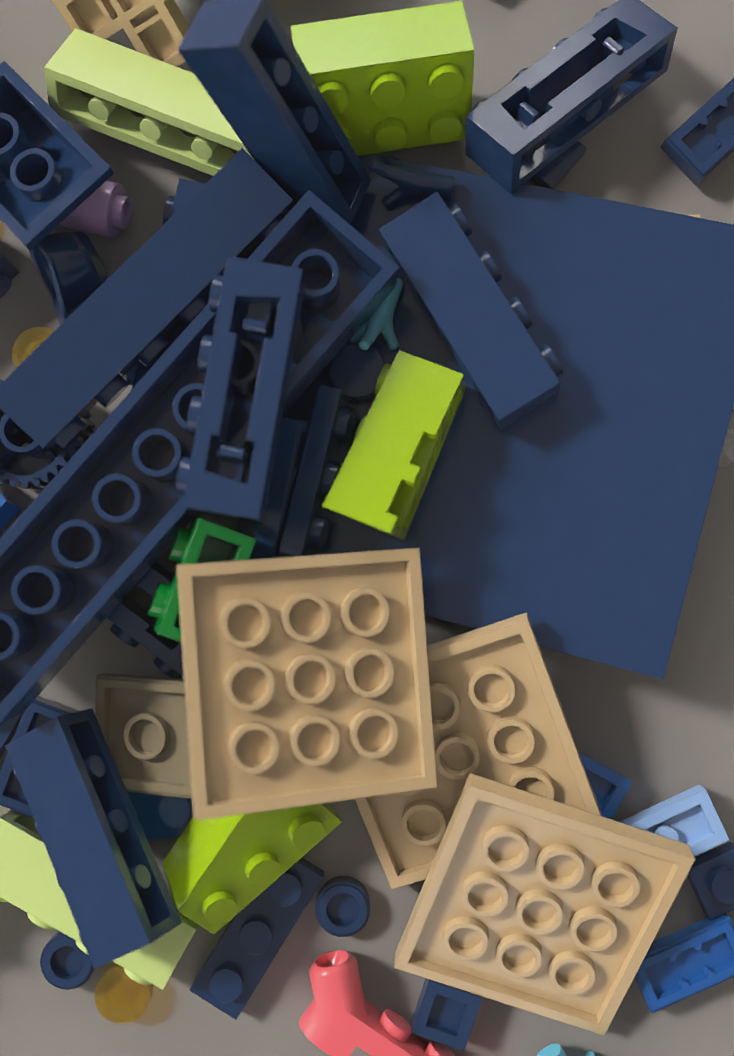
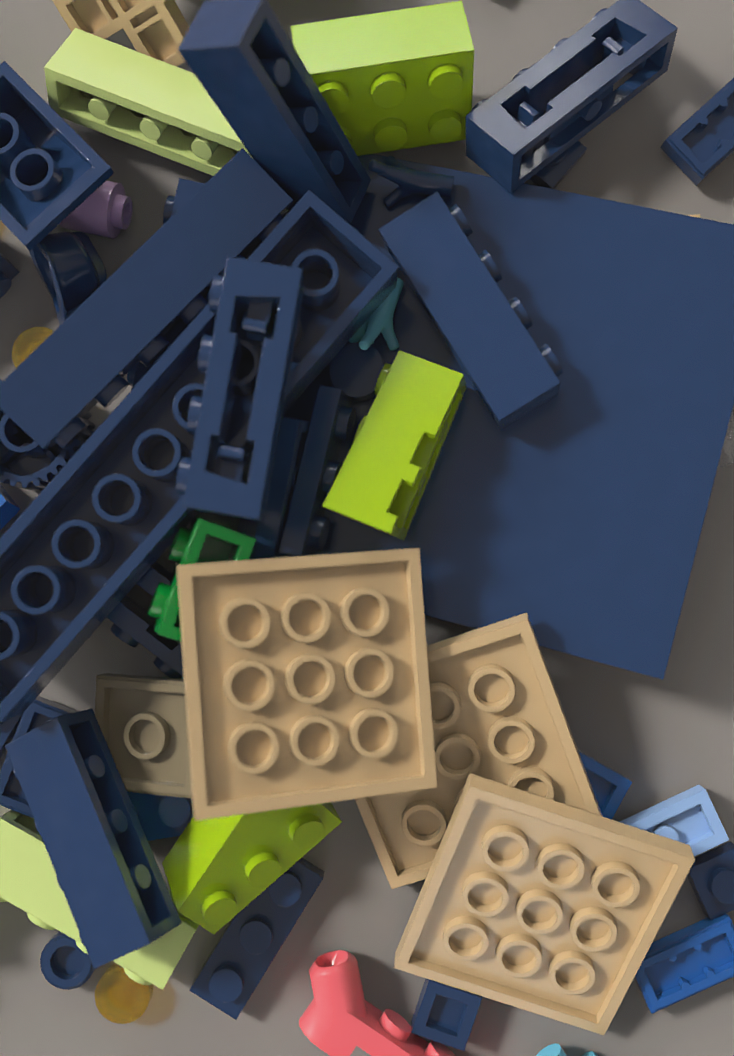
dark blue tile [315,876,370,937] -> none

